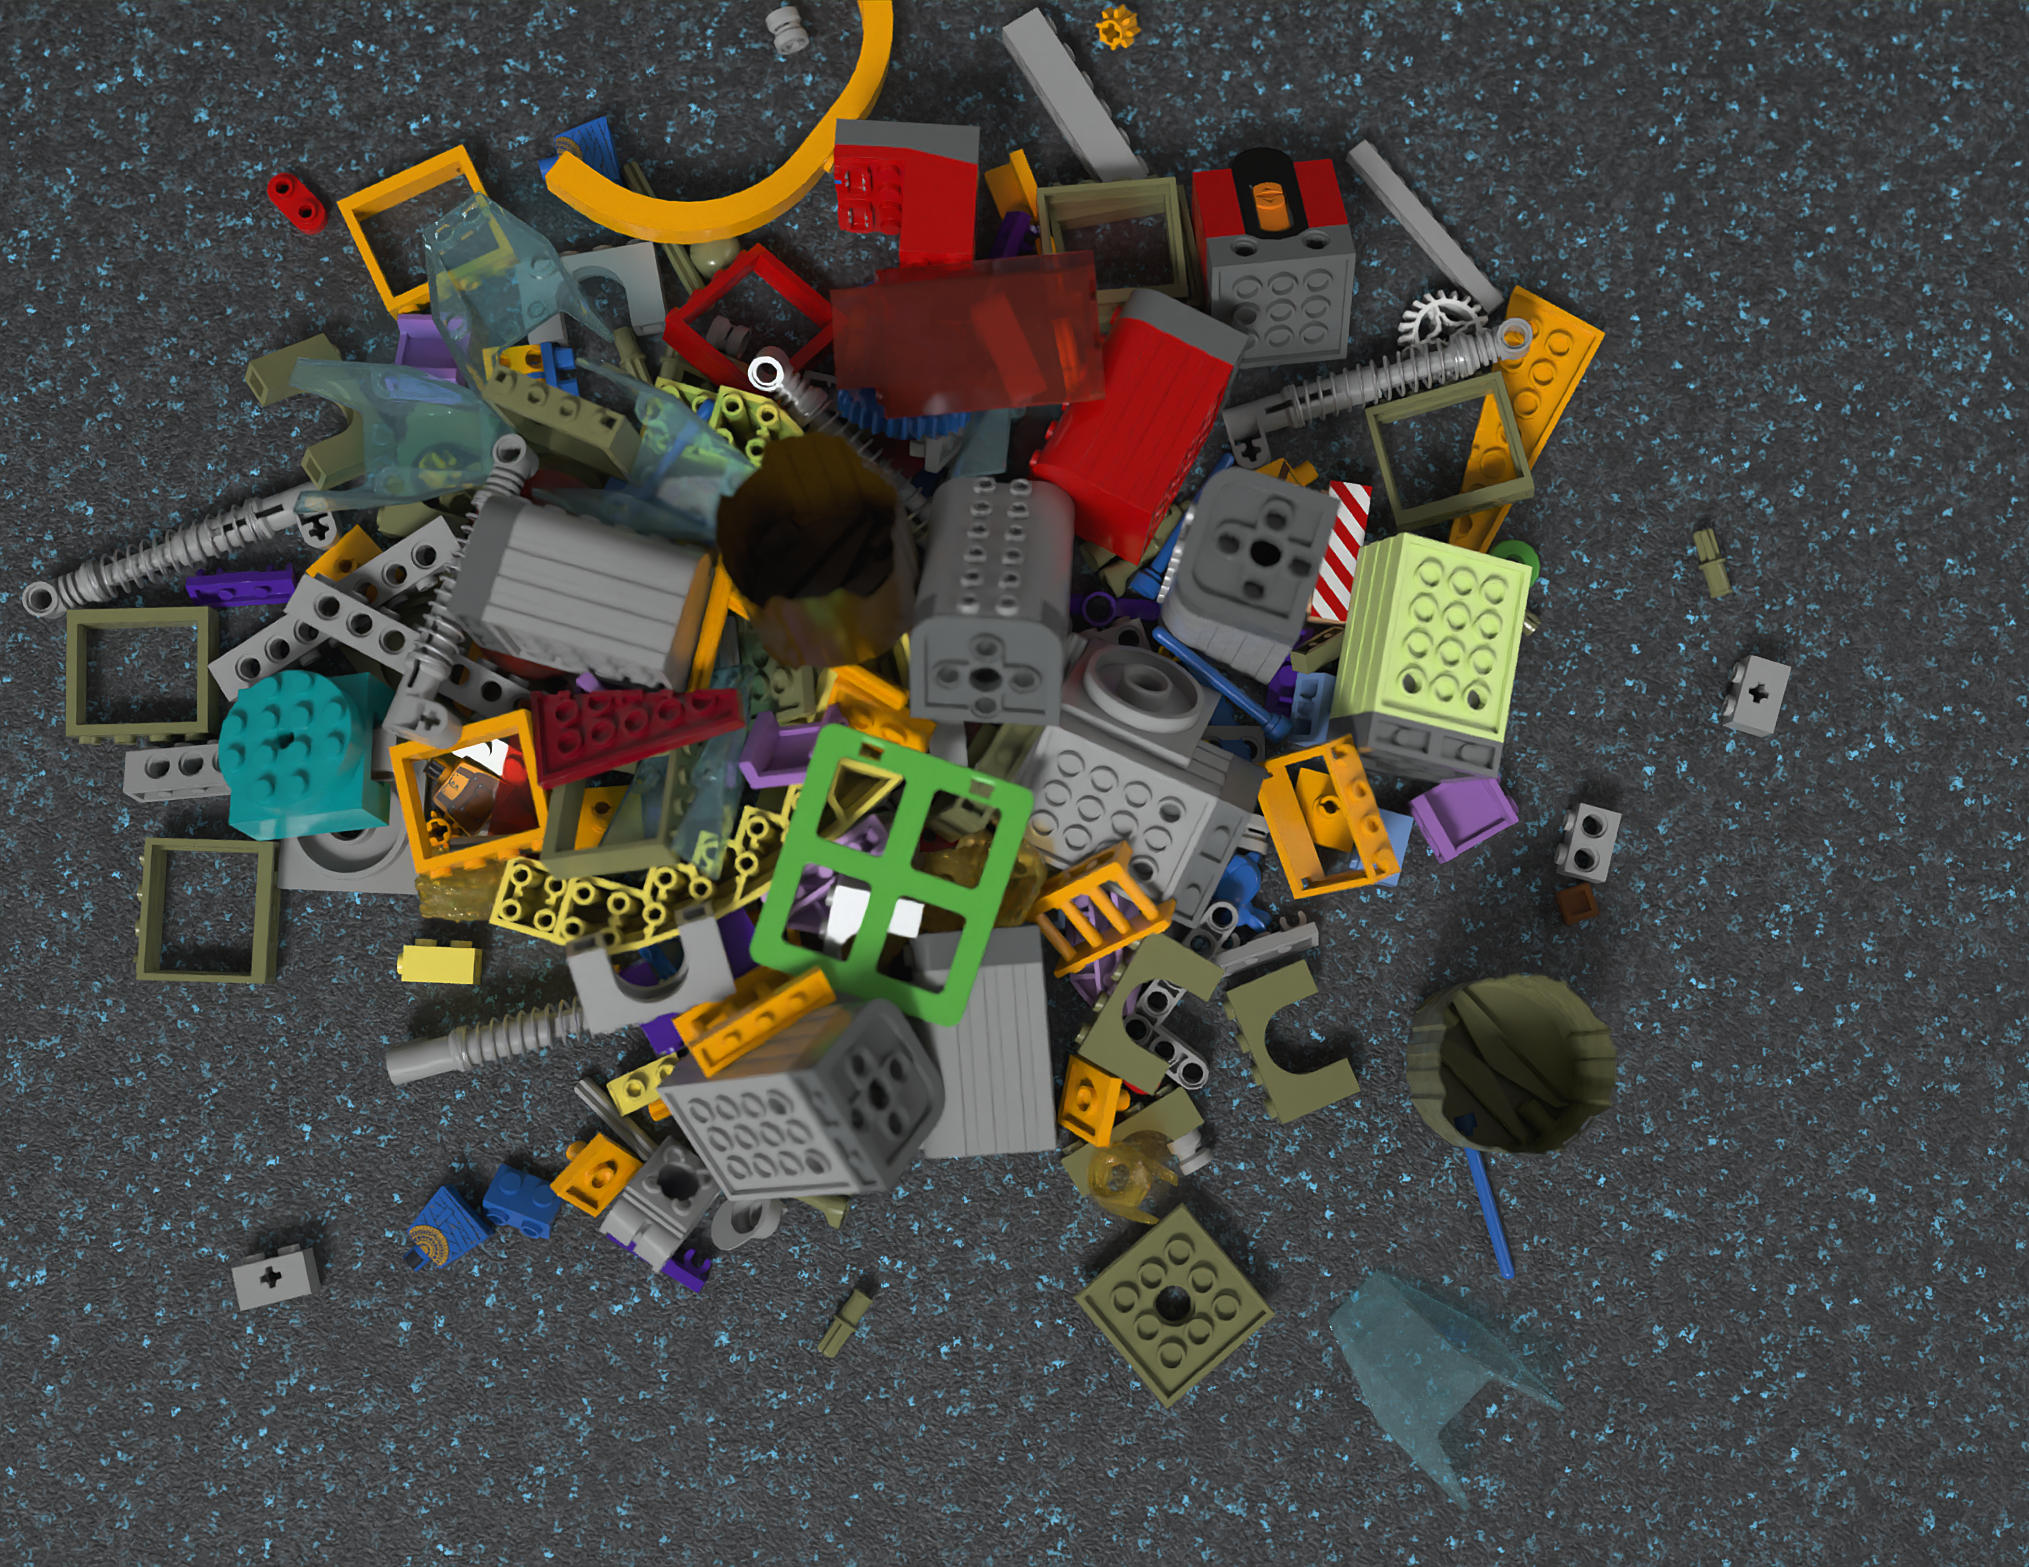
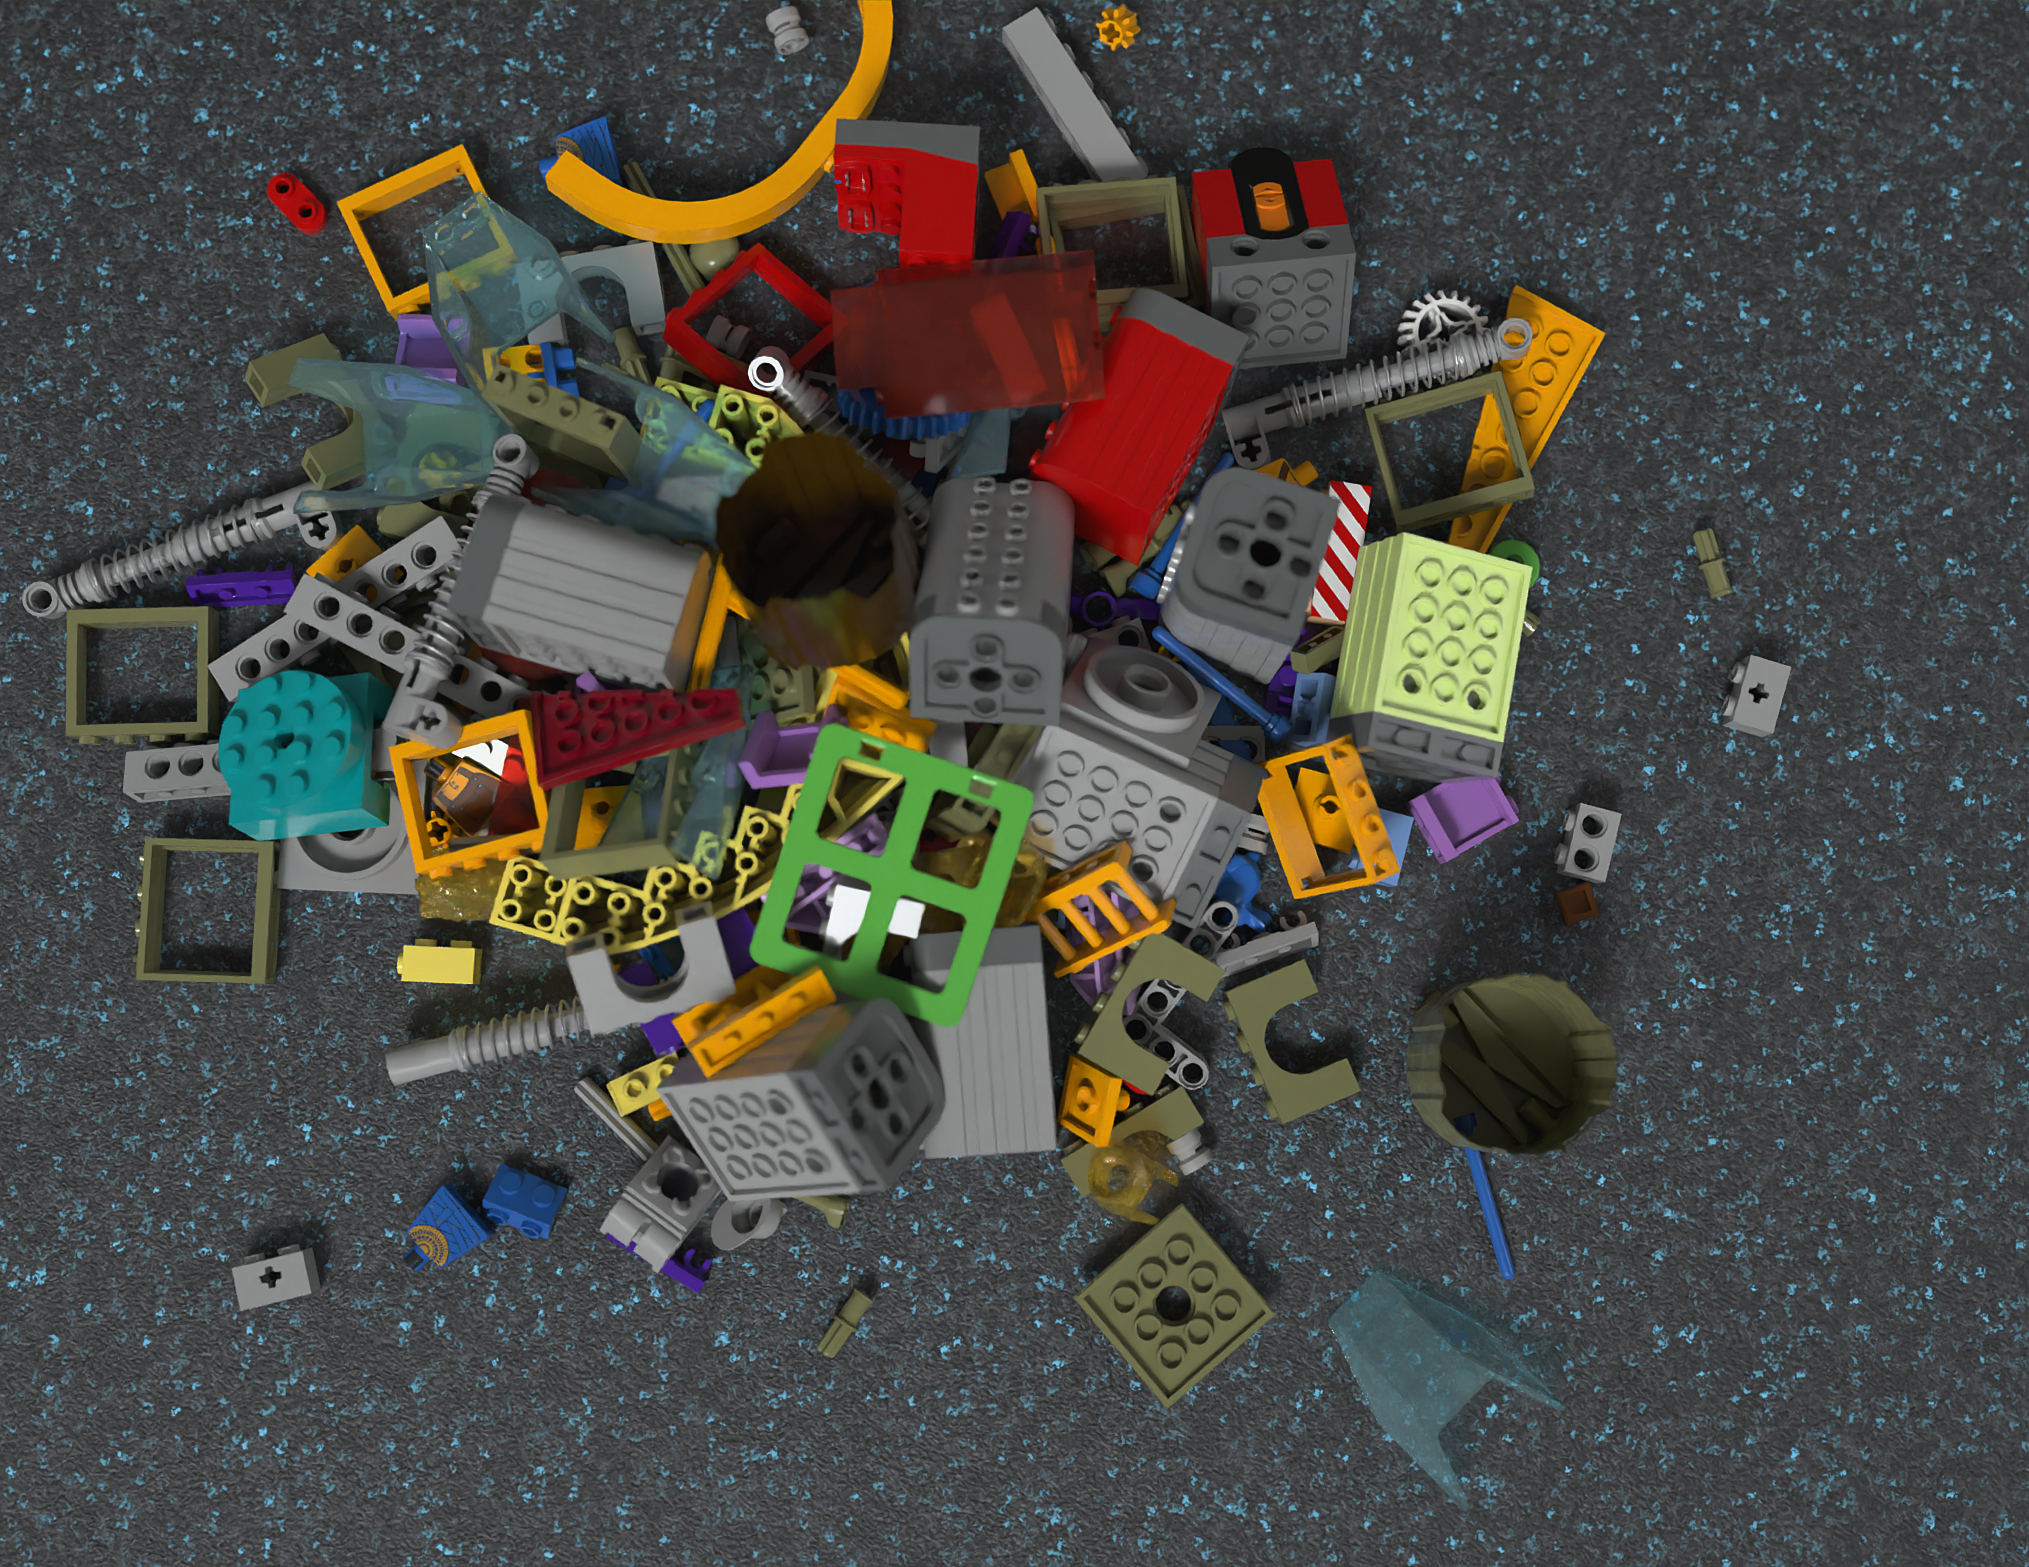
light orange tile [550,1132,645,1217] -> none
light grey piece [1346,139,1504,316] -> none

